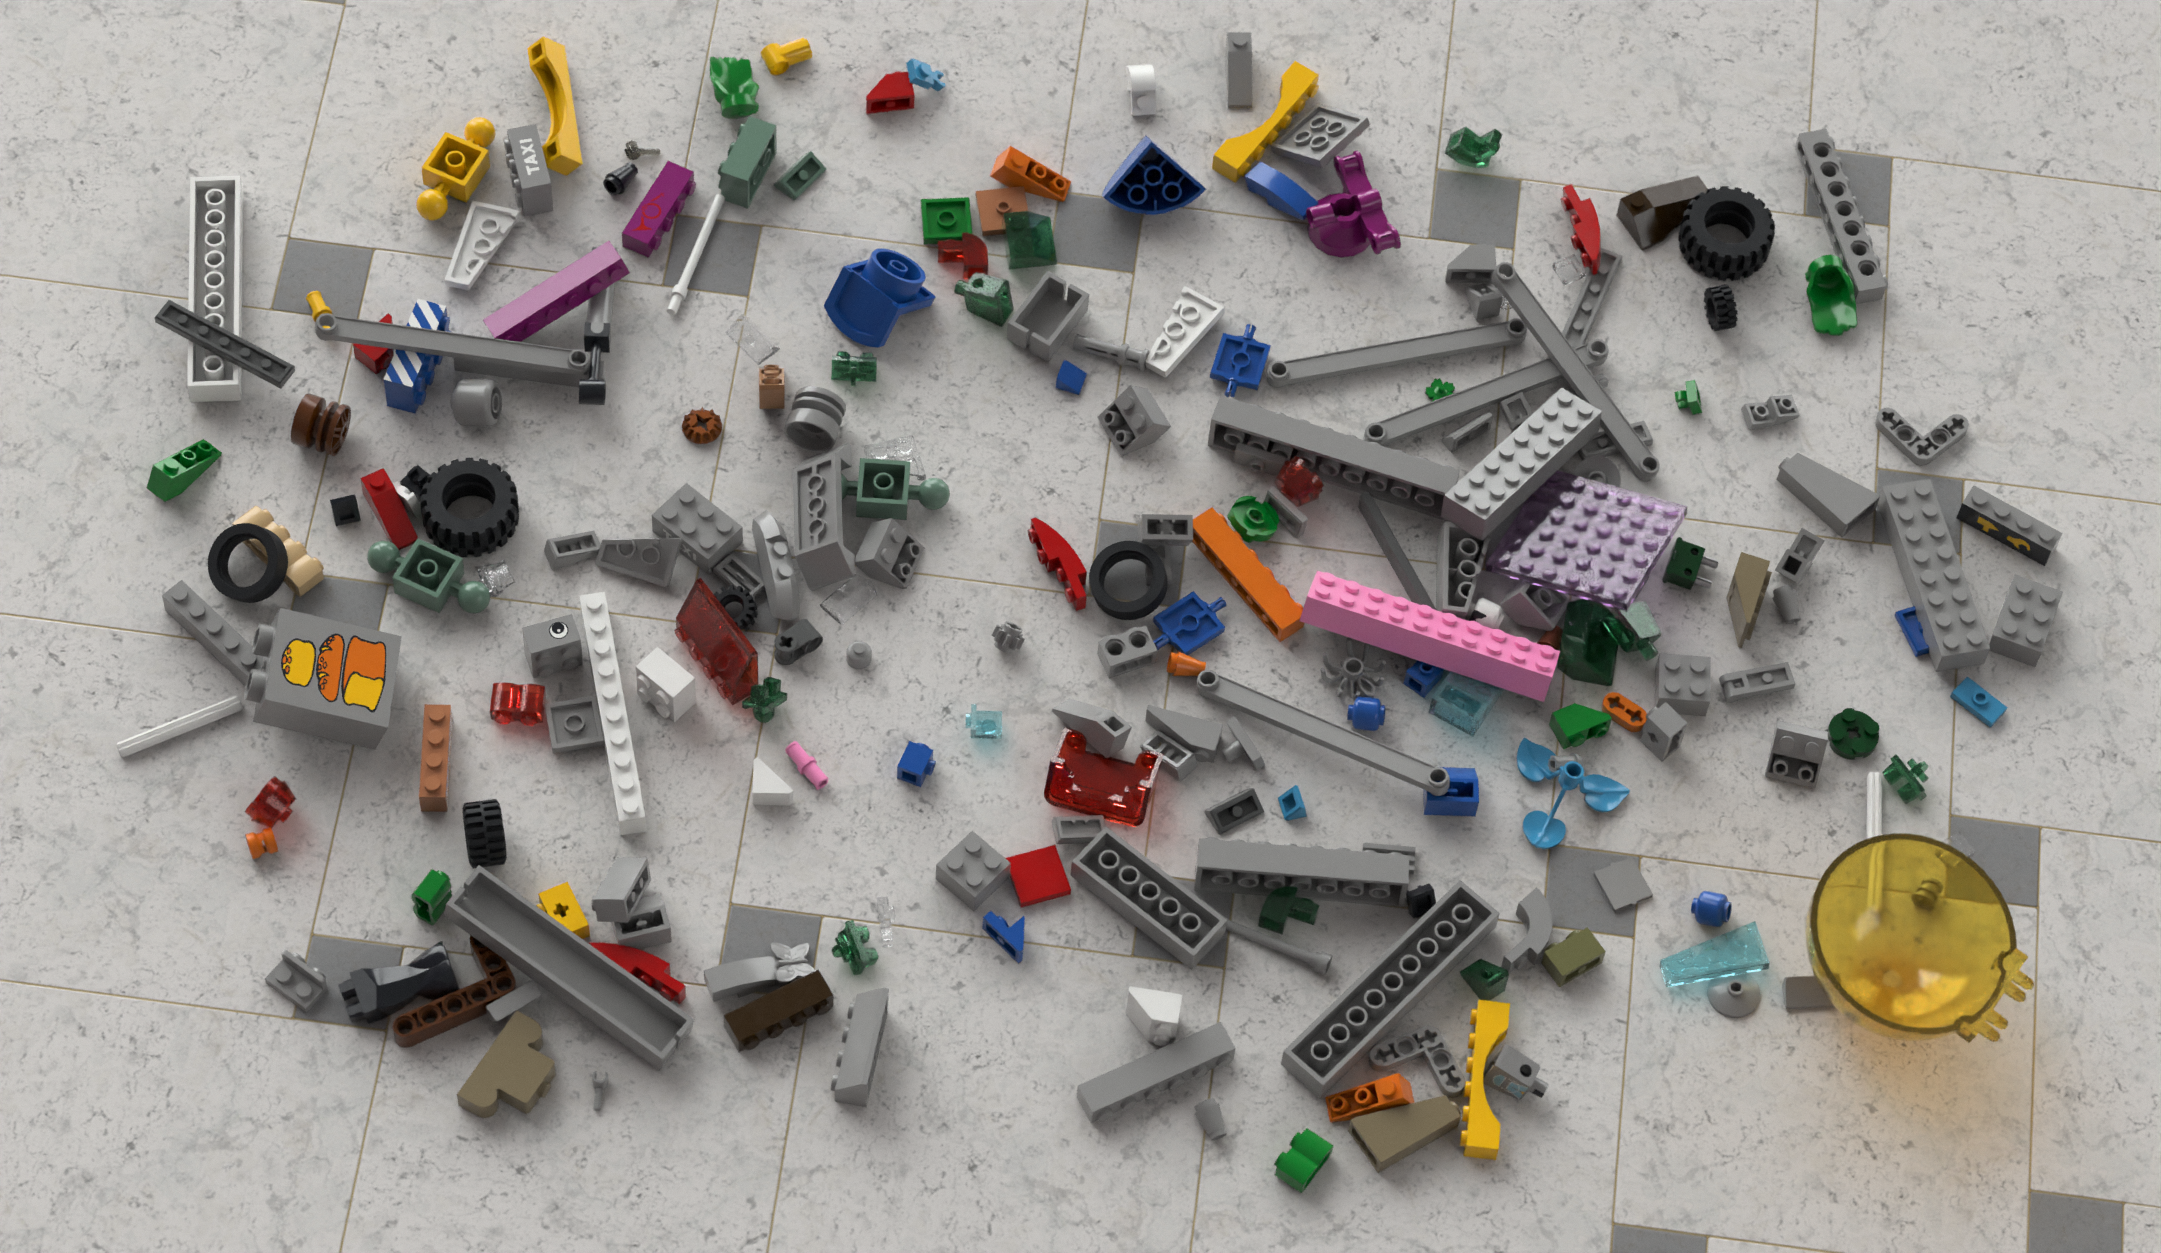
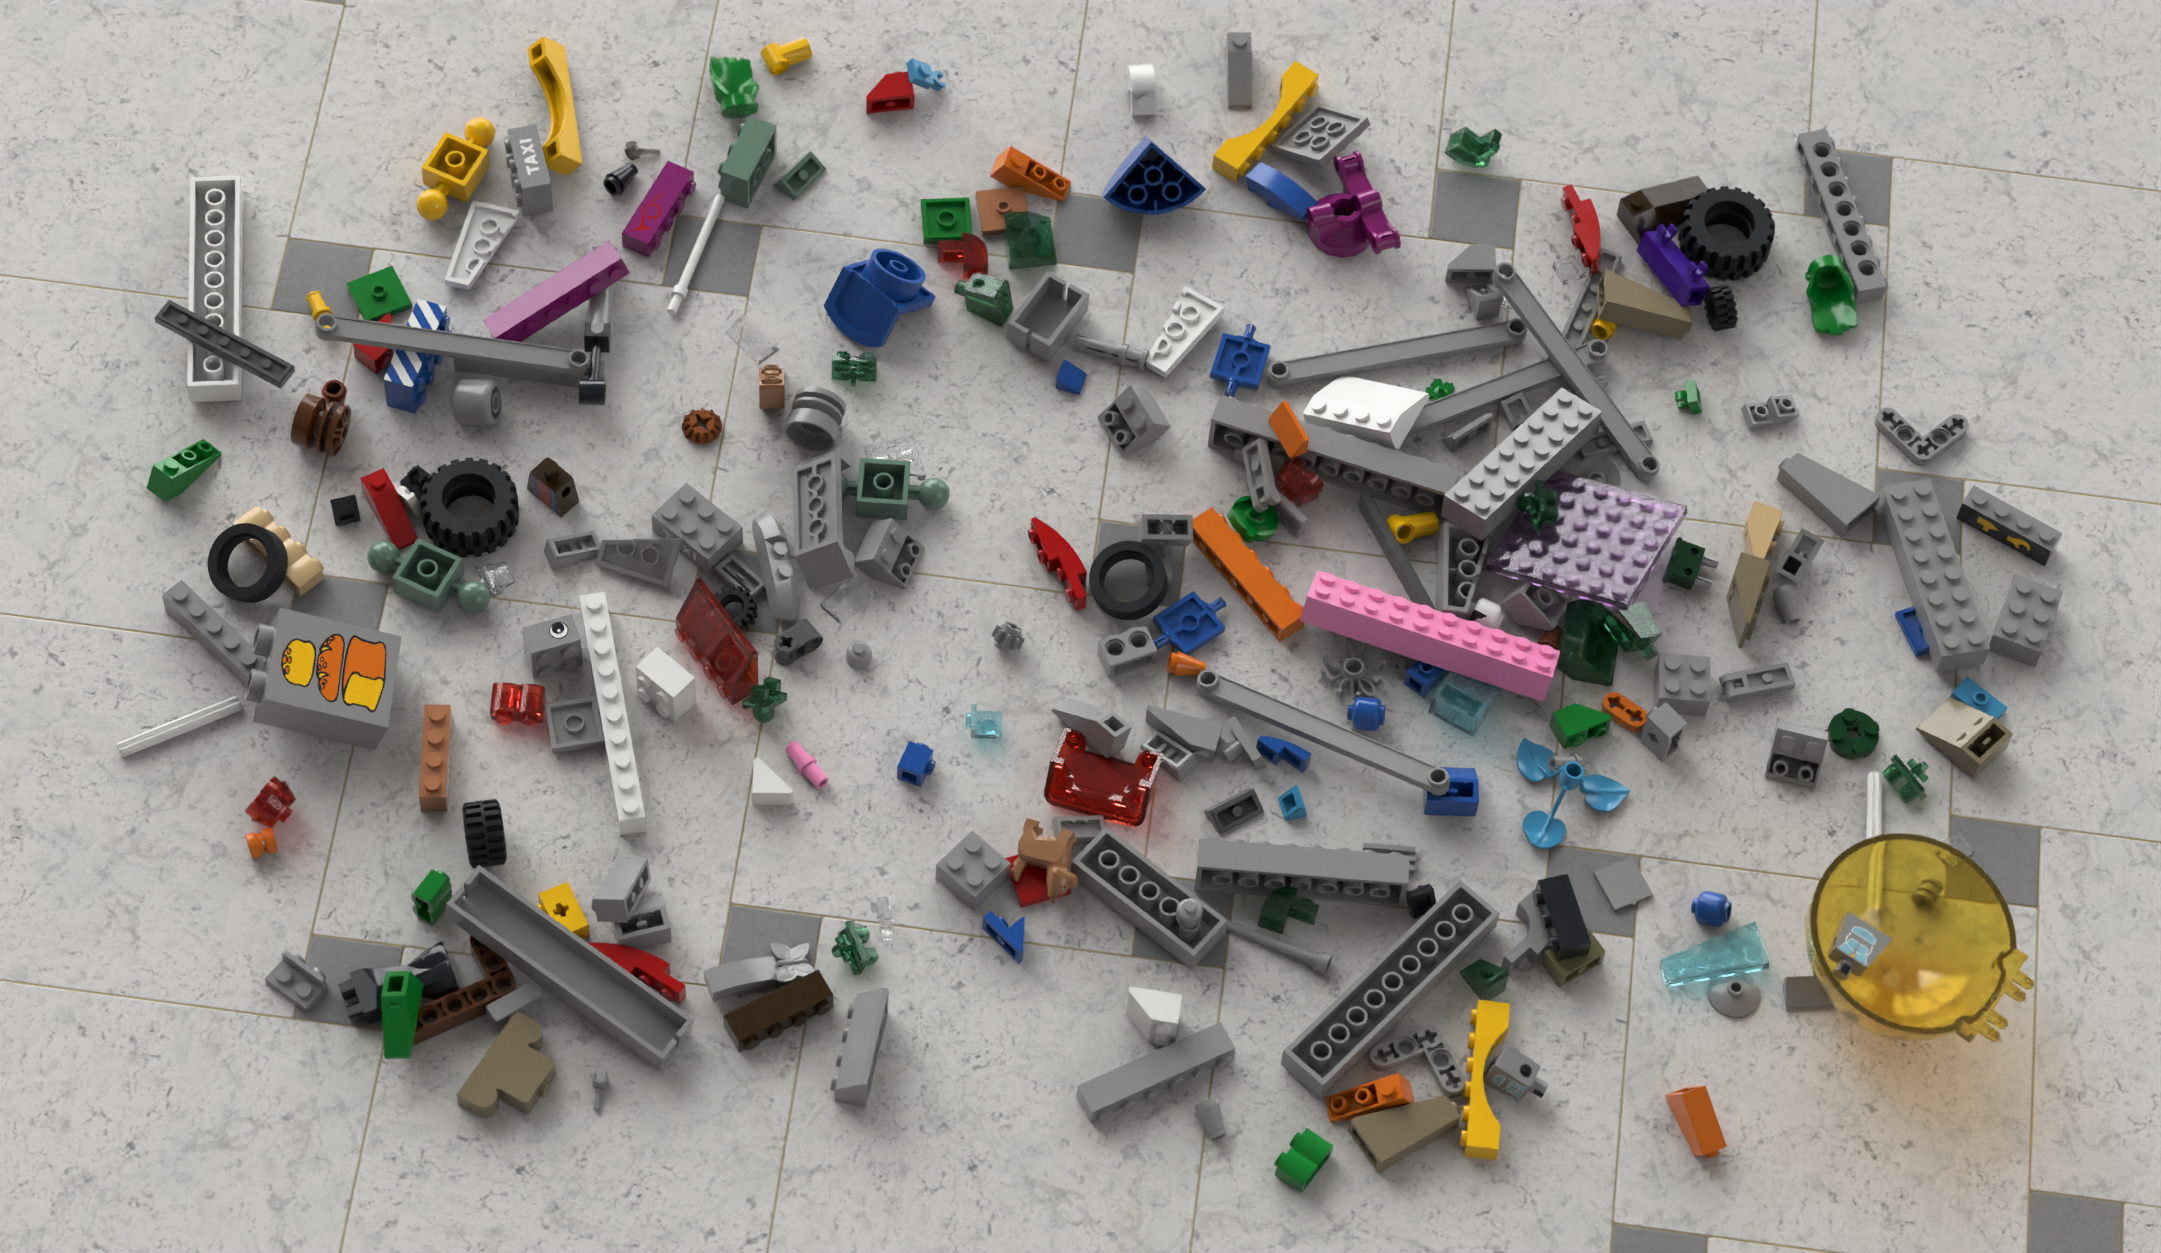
none -> copper cone [321,380,347,406]
none -> green plate [346,266,412,322]
none -> green slope [381,971,424,1059]
none -> dark brown torso [527,457,579,518]
none -> medium nougat animal [1010,818,1079,903]
none -> light grey piece [1176,898,1203,928]
none -> light grey plate [1242,438,1281,513]
none -> blue slope [1256,736,1311,773]
none -> orange slope [1268,400,1309,458]
none -> white slope [1303,375,1430,450]
none -> yellow piece [1386,511,1439,544]
none -> clear green hips [1516,479,1559,529]
none -> black brick [1532,874,1591,961]
none -> yellow cone [1591,318,1618,341]
none -> dark tan slope [1597,269,1693,340]
none -> dark purple brick [1636,224,1710,307]
none -> orange slope [1665,1085,1727,1159]
none -> tan slope [1743,501,1784,559]
none -> light grey torso [1828,911,1892,980]
none -> dark tan slope [1916,697,2013,779]

